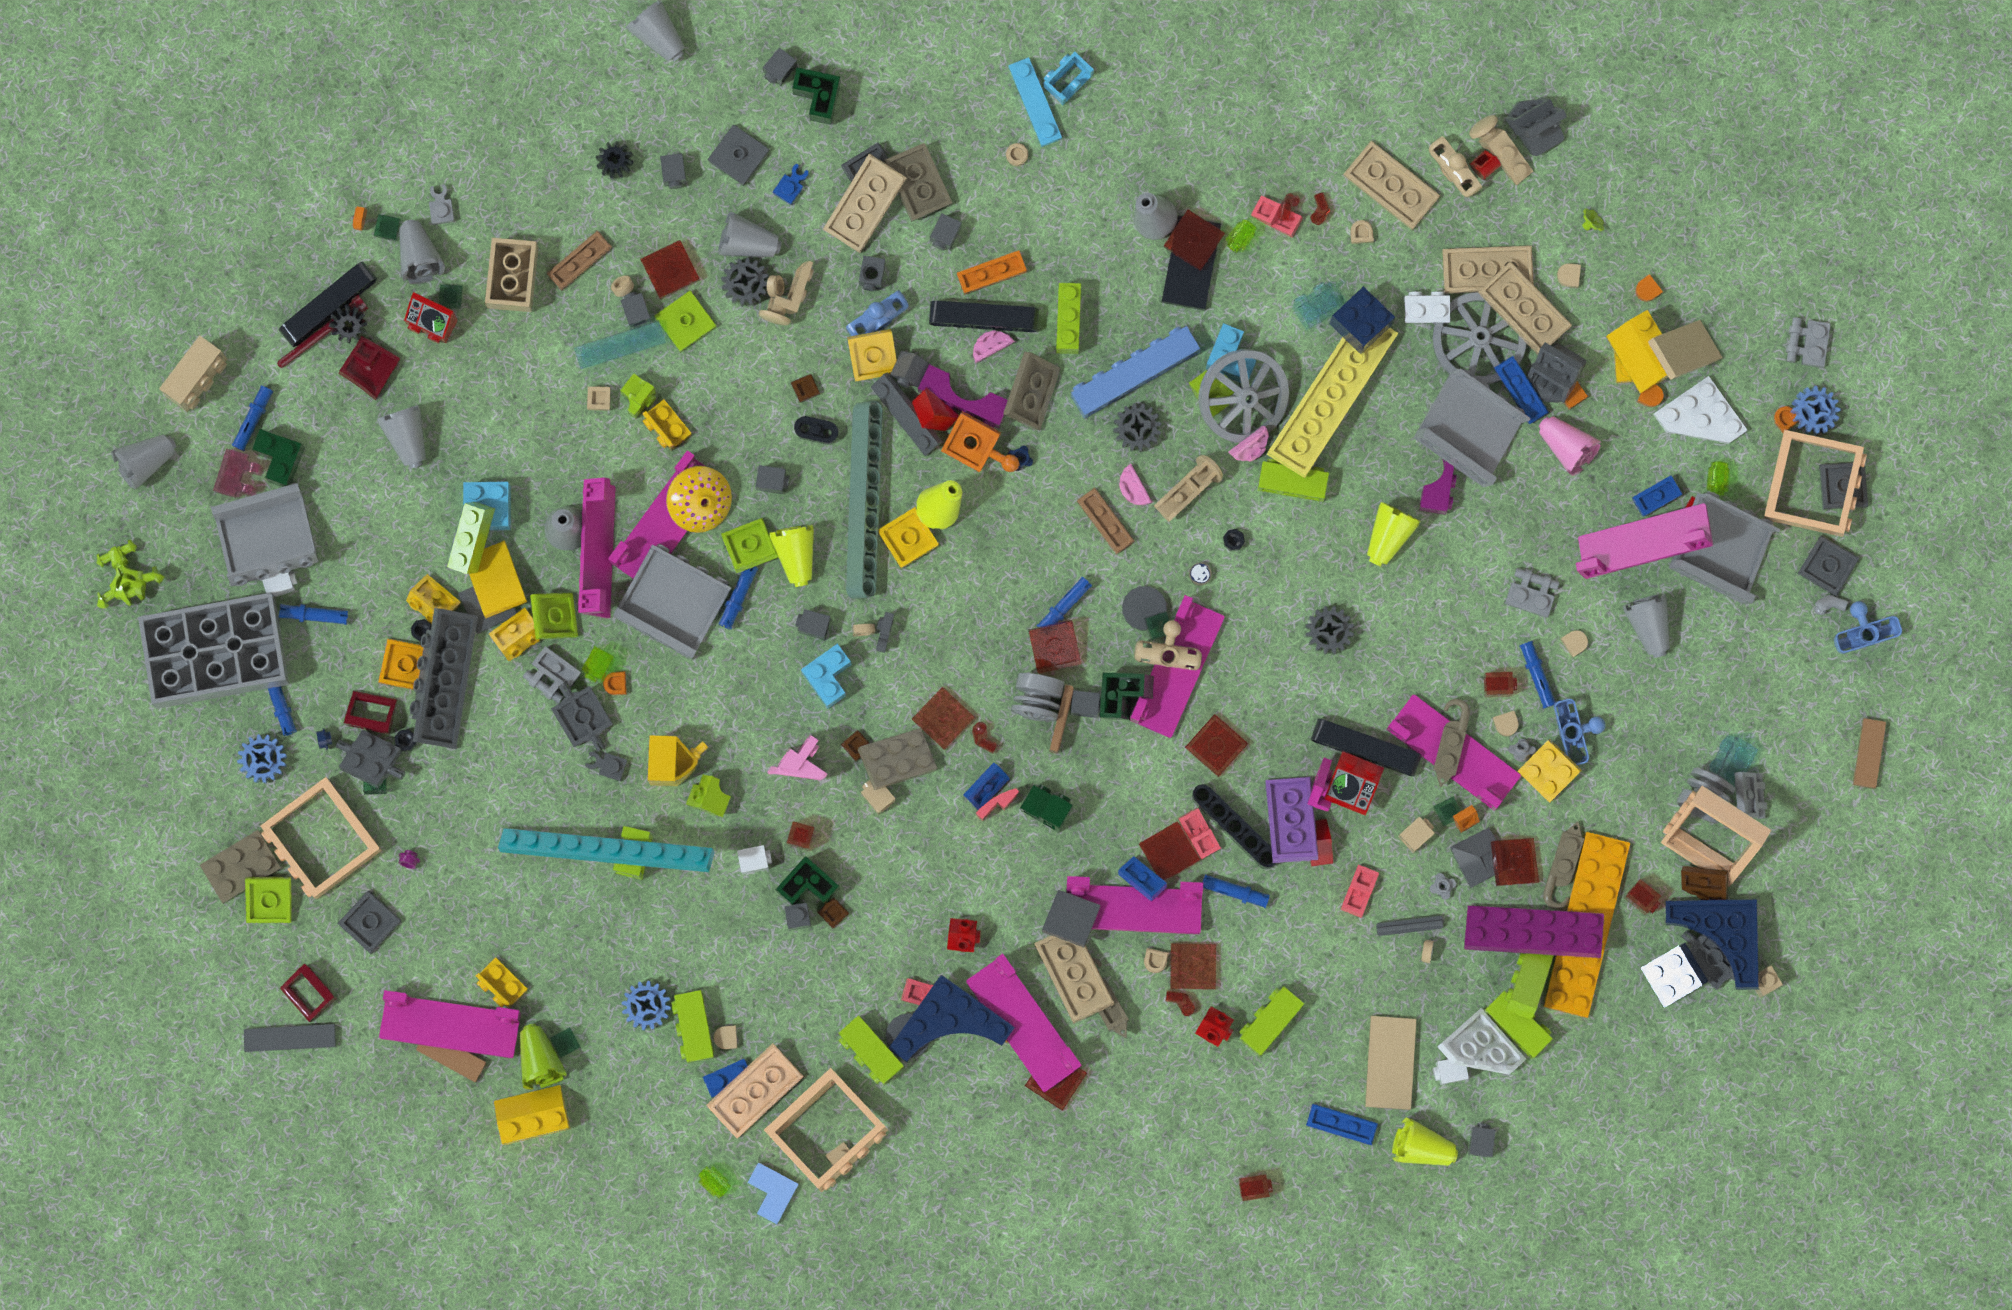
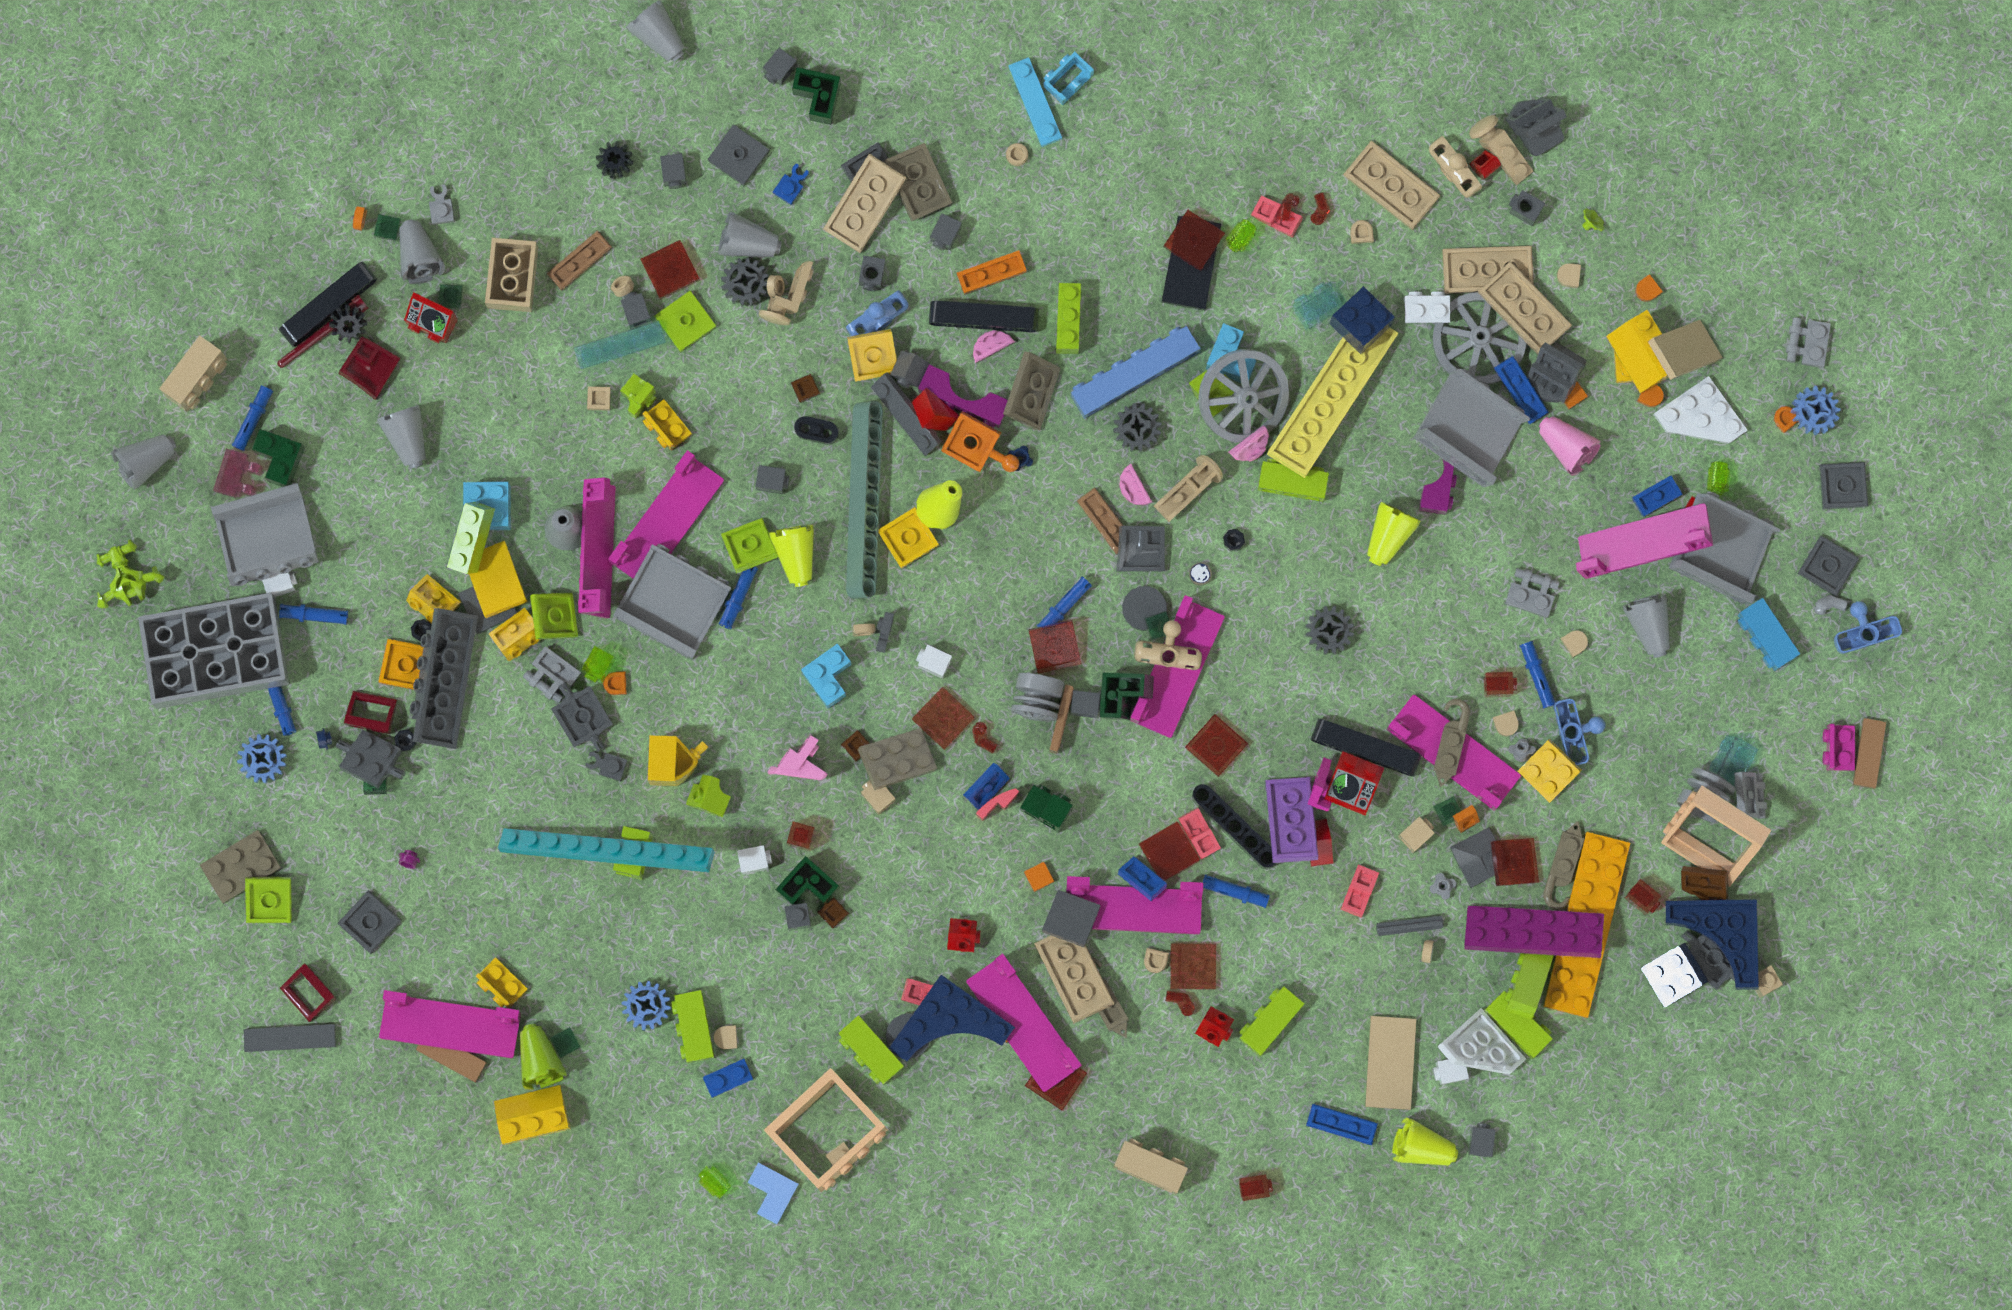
light nougat window [261,777,382,900] -> none
yellow dish [666,466,732,533] -> none
light nougat tile [706,1043,804,1139] -> none
dark grey brick [795,609,831,641] -> none
light grey cone [1133,193,1178,240] -> none
light nougat window [1764,430,1867,537] -> none
none -> white brick [916,645,952,679]
none -> orange tile [1024,862,1054,892]
none -> tan brick [1113,1139,1188,1195]
none -> dark grey plate [1116,526,1165,572]
none -> dark grey brick [1509,190,1545,226]
none -> dark azure brick [1737,598,1800,671]
none -> dark pink bracket [1822,723,1855,771]

